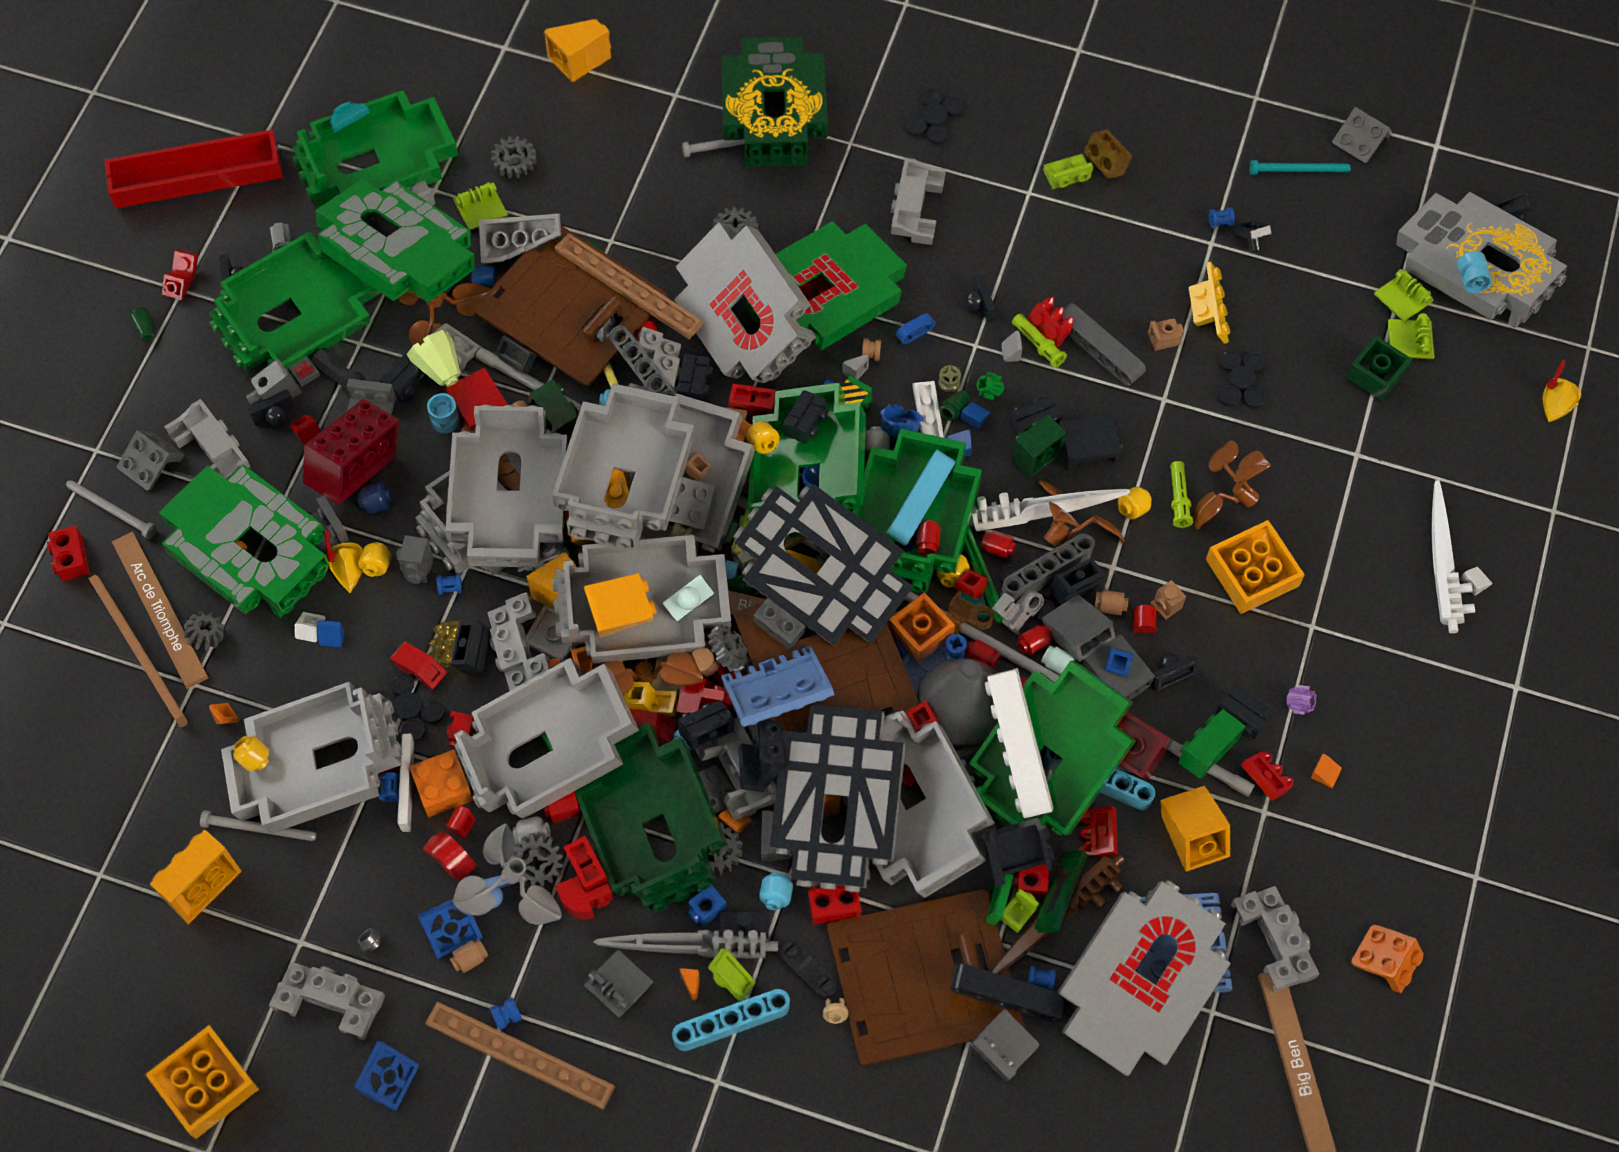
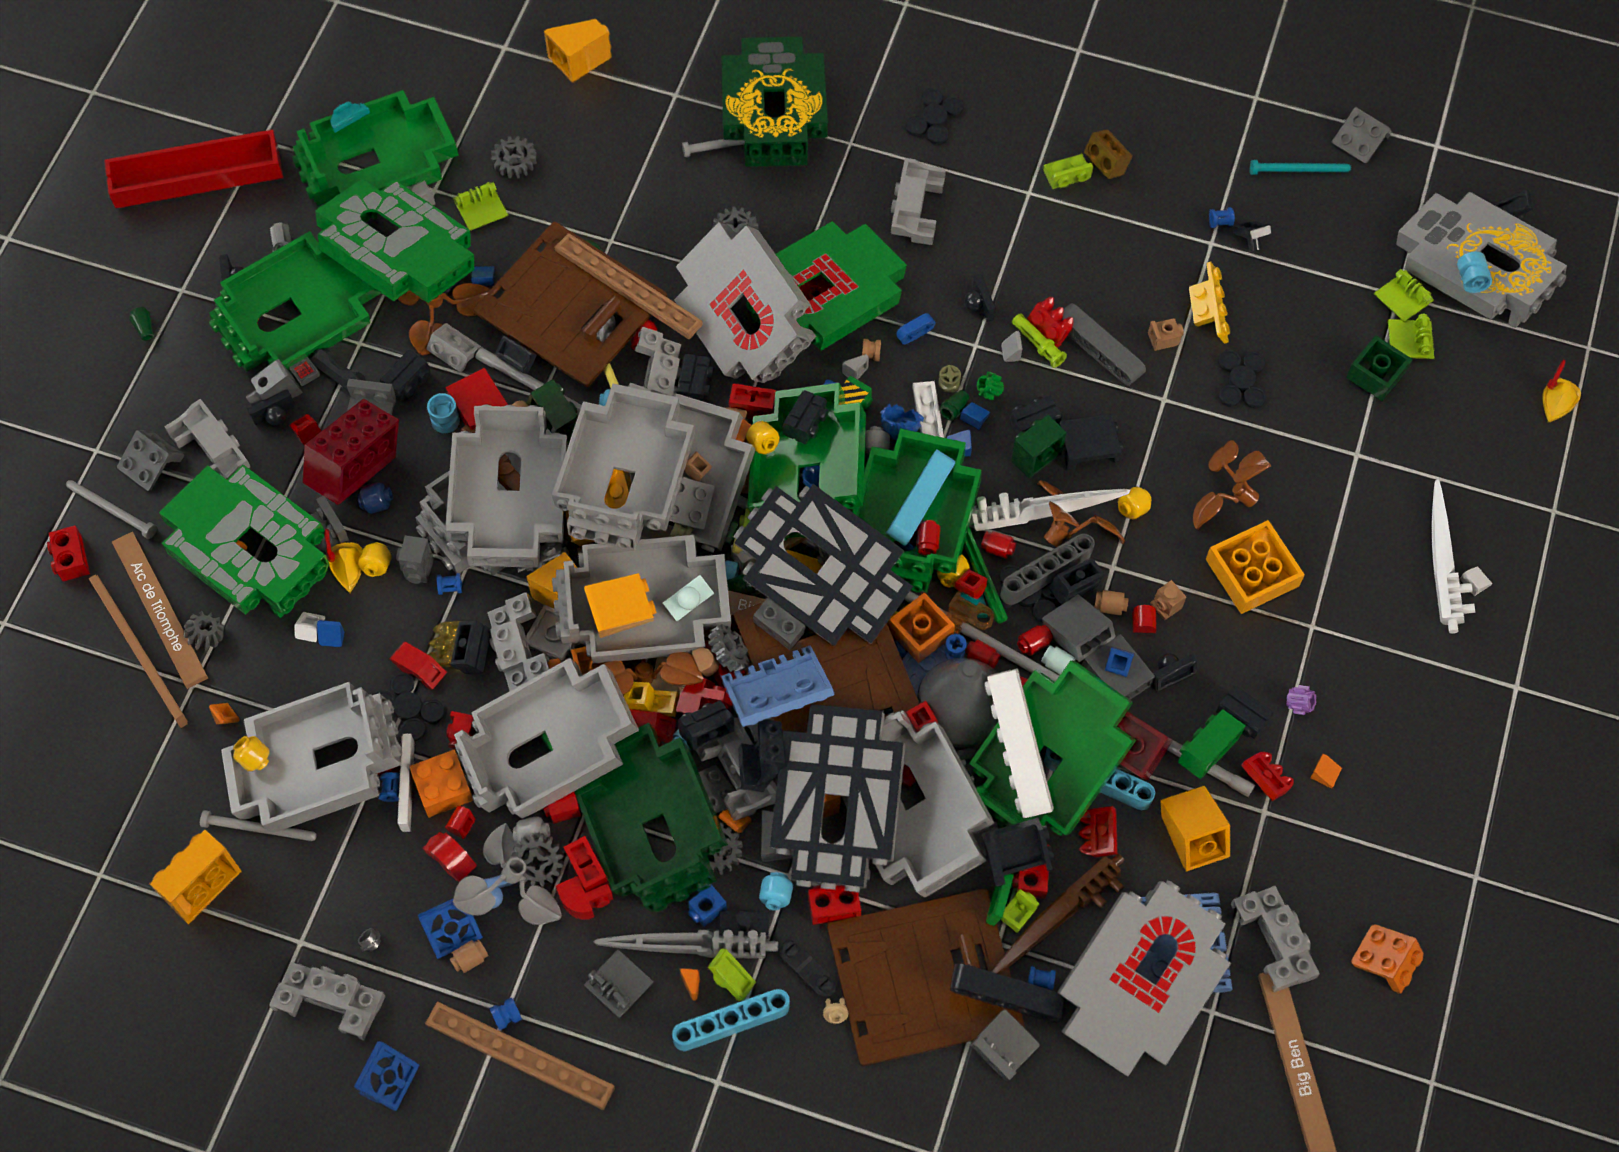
light orange slope [145,1026,259,1139] -> none
red slope [162,249,198,300] -> none
yellowish green cone [407,330,461,387] -> none
light grey wedge [479,213,561,263] -> none
dark grey beam [610,326,678,397] -> none
light grey piece [992,589,1044,635] -> none
dark green tile [1034,850,1087,933] -> none
lime pin [1170,461,1193,528] -> none

